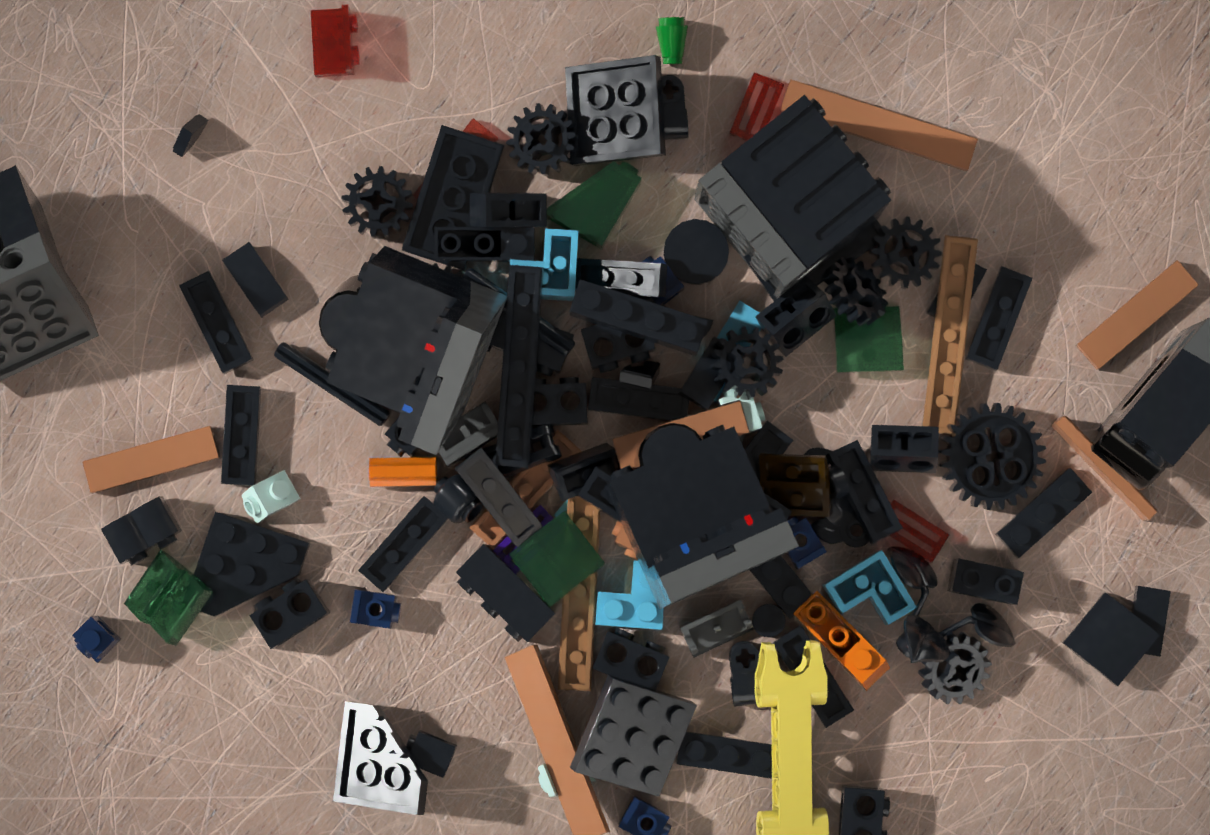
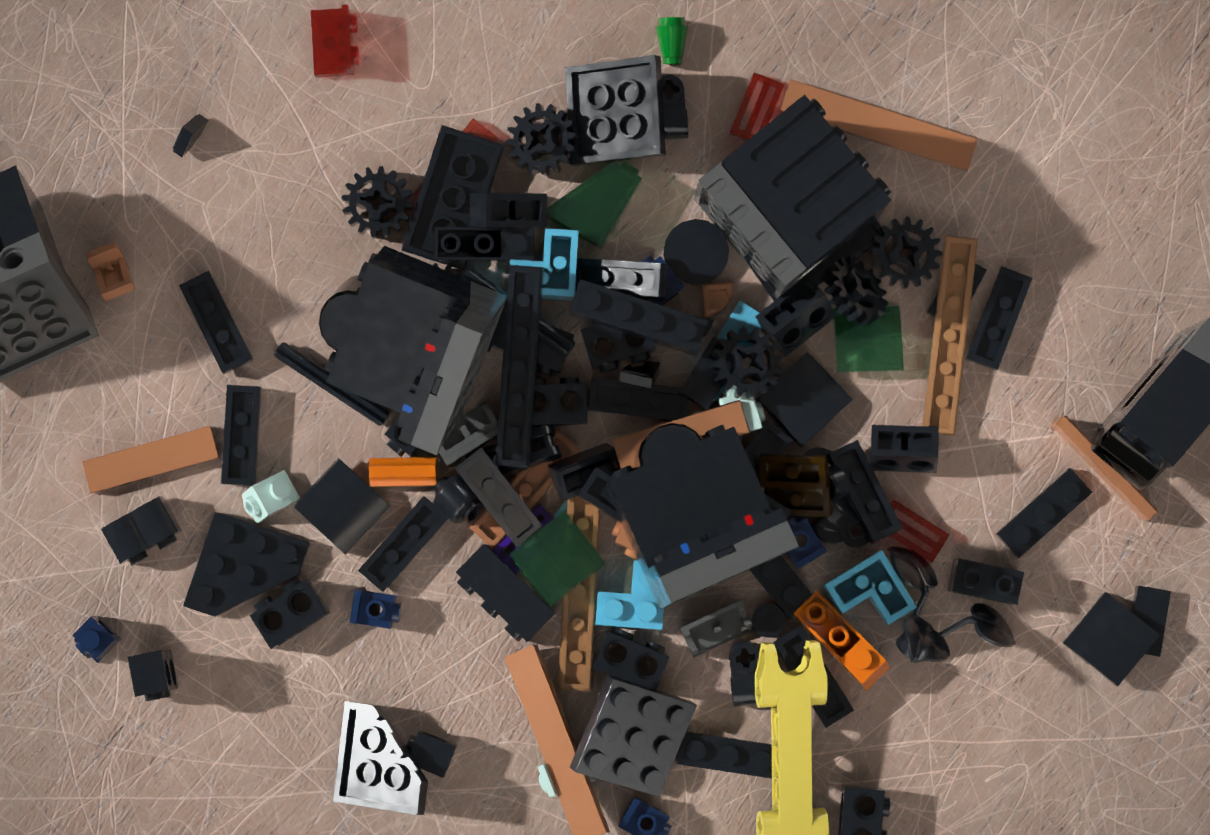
clear green slope [124,550,213,646] -> none
black slope [222,242,289,318] -> none
black gear [918,631,992,704] -> none
black gear [938,403,1046,510] -> none
nougat tile [1076,260,1199,370] -> none
none -> nougat bracket [86,242,136,301]
none -> black brick [128,649,178,702]
none -> black slope [294,458,390,554]
none -> nougat tile [701,282,734,318]
none -> black slope [756,352,853,448]

